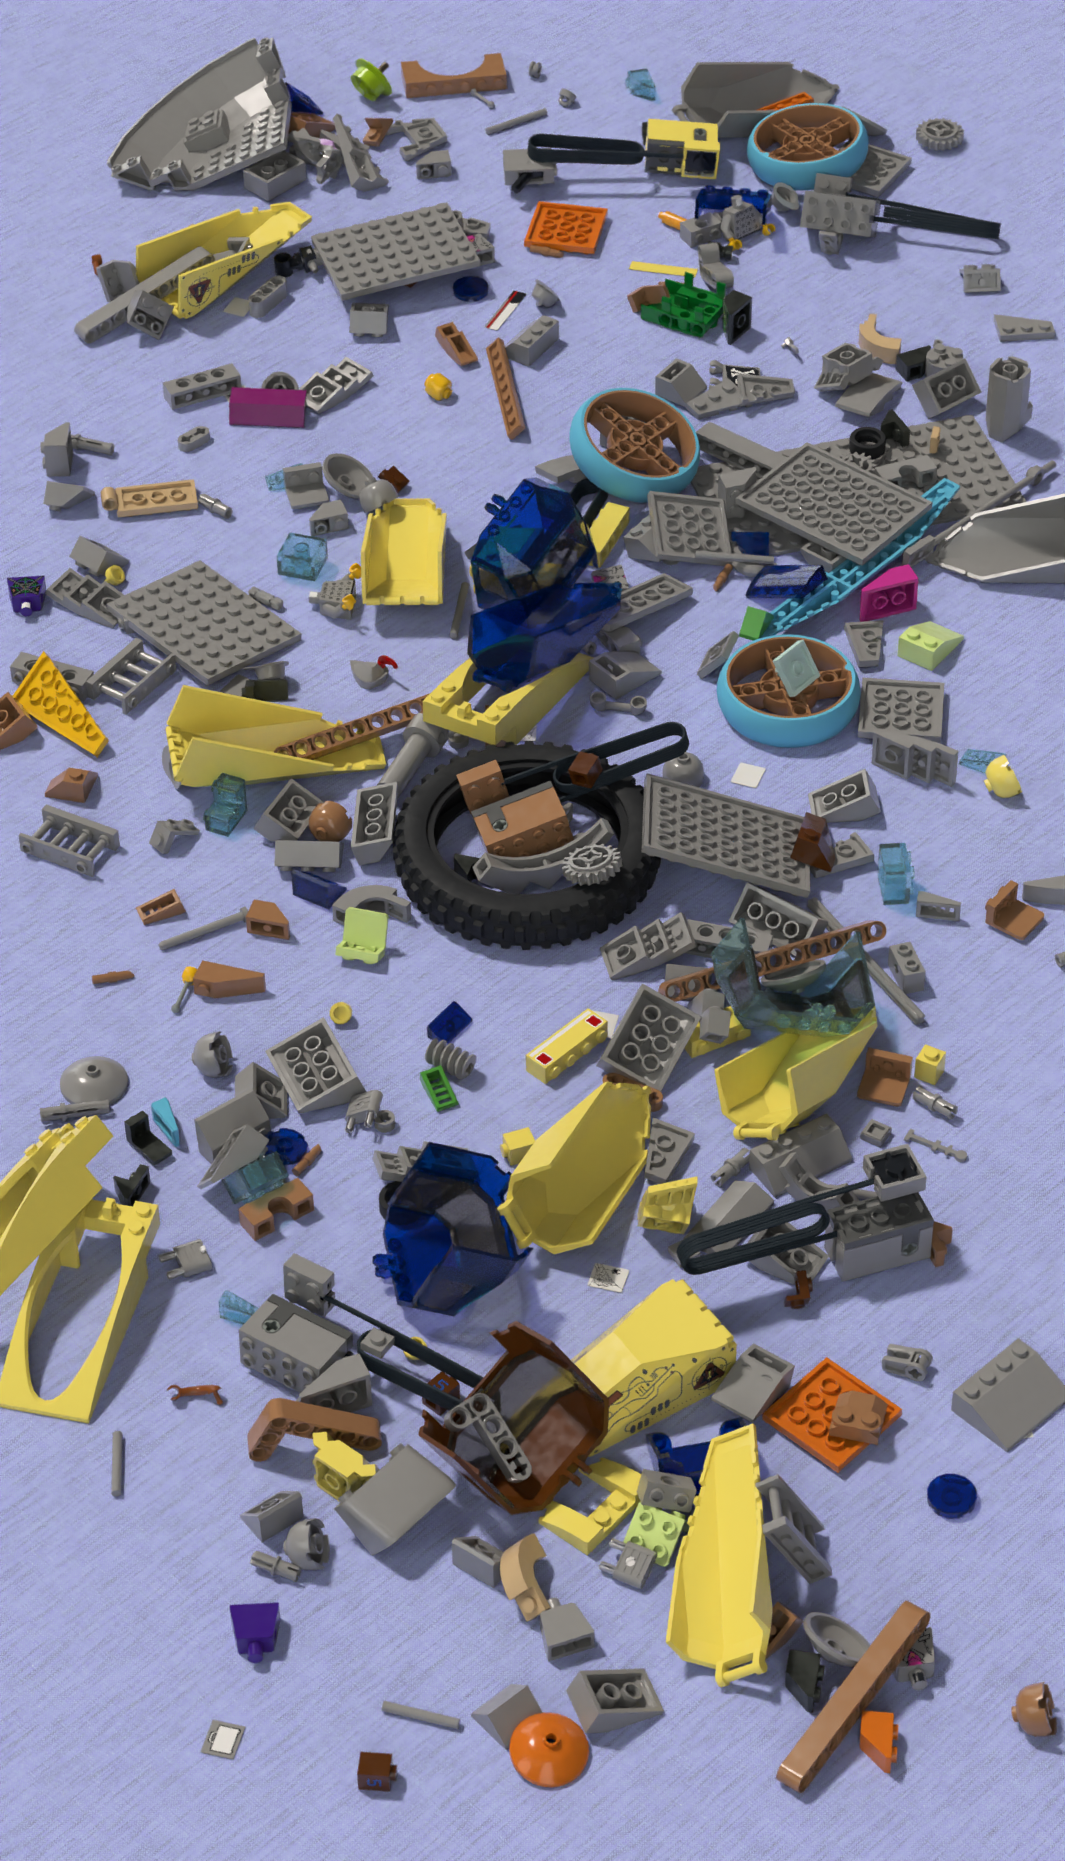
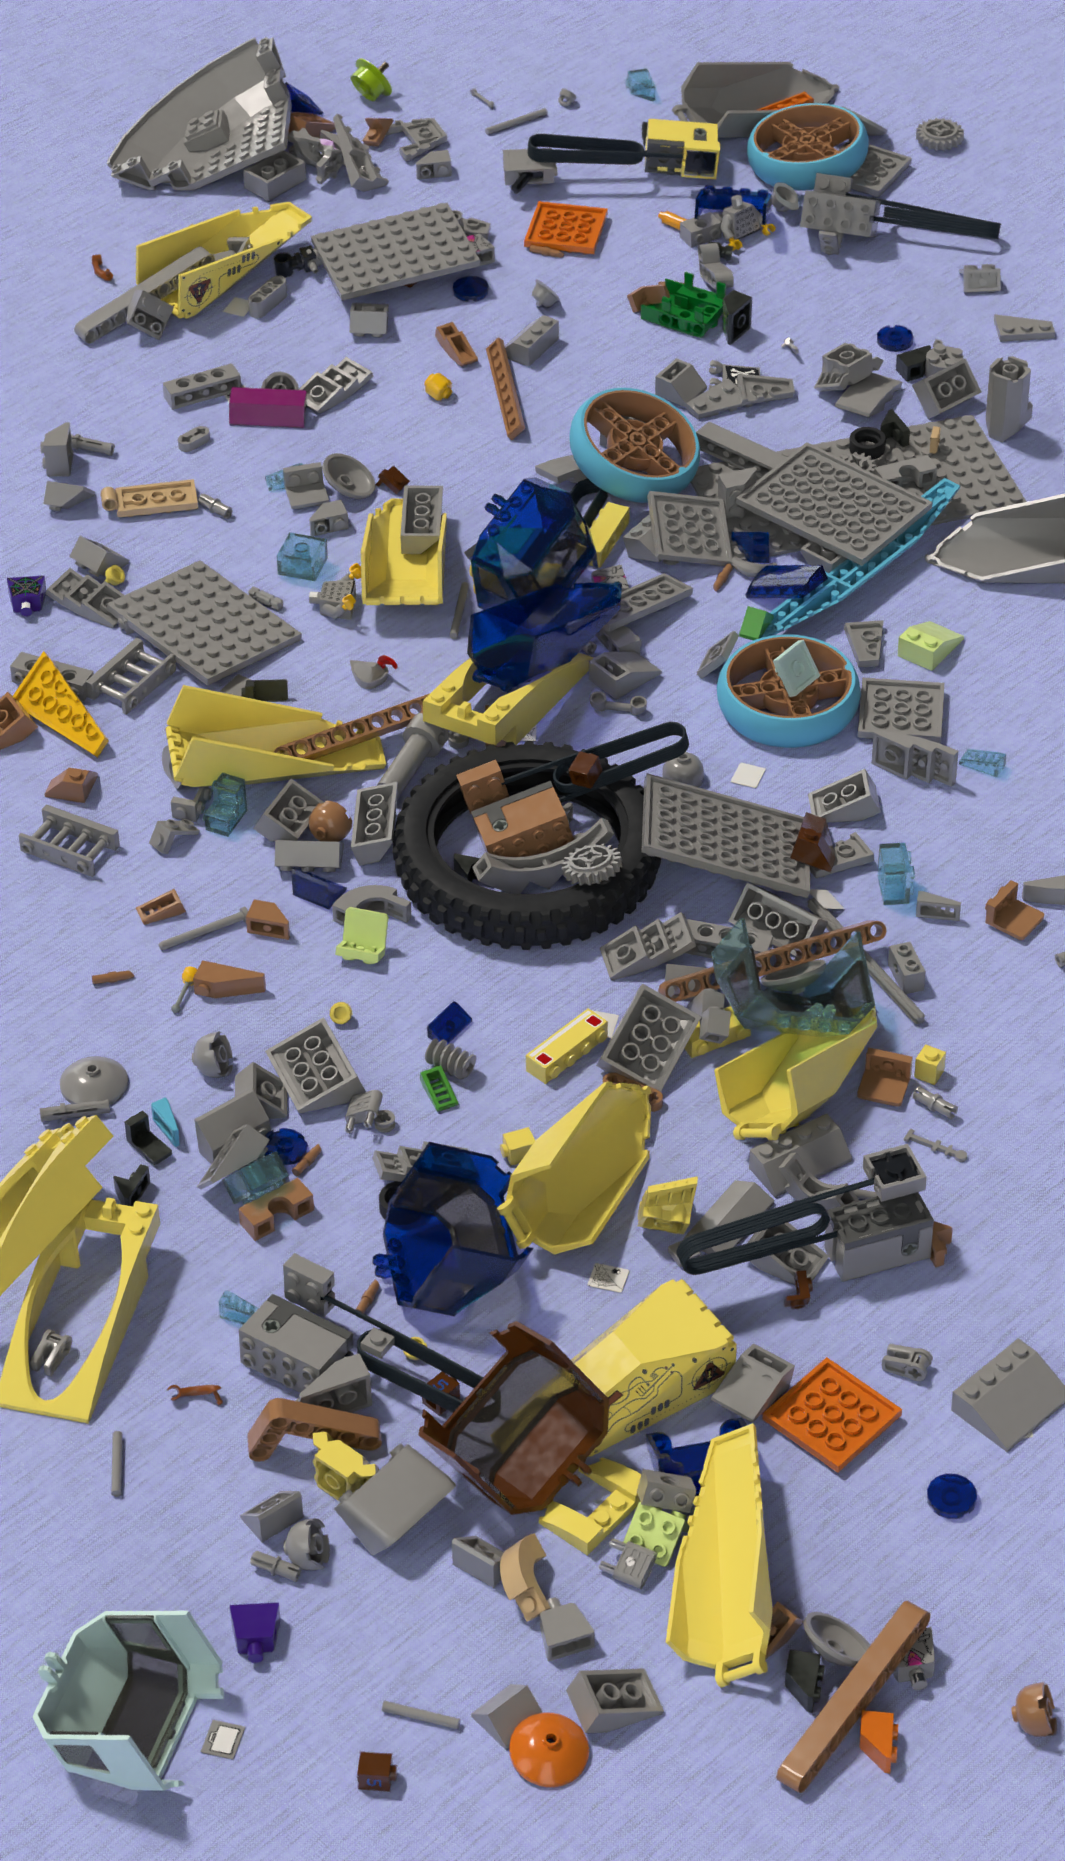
light grey bracket [96,260,140,302] -> none
light grey piece [159,1239,212,1280] -> none
light grey piece [243,661,289,680] -> none
light grey cylinder [359,477,399,513] -> none
medium nougat arch [401,53,507,98] -> none
light grey beam [444,1393,532,1483] -> none
sticker [485,291,526,330] -> none
light grey bush [529,61,542,78] -> none
light yellow sticker [629,261,698,277] -> none
light grey wing [645,1118,695,1184] -> none
light grey bar [695,550,774,565] -> none
light grey pin [711,1148,750,1187] -> none
light grey fence [755,1474,832,1584] -> none
medium nougat slope [829,1391,888,1445] -> none
tan arch [858,314,901,364] -> none
dark pink slope [860,564,919,622] -> none
light grey tile [860,1119,892,1147] -> none
light grey bar [901,460,1056,567] -> none
light yellow cylinder [984,755,1022,798] -> none
none -> light grey piece [30,1329,72,1376]
none -> light aqua windscreen [32,1611,224,1791]
none -> light grey bracket [171,786,212,822]
none -> medium nougat piece [356,1279,380,1313]
none -> light grey slope [400,485,443,554]
none -> white sticker [810,889,844,909]
none -> clear blue tile [877,325,913,352]

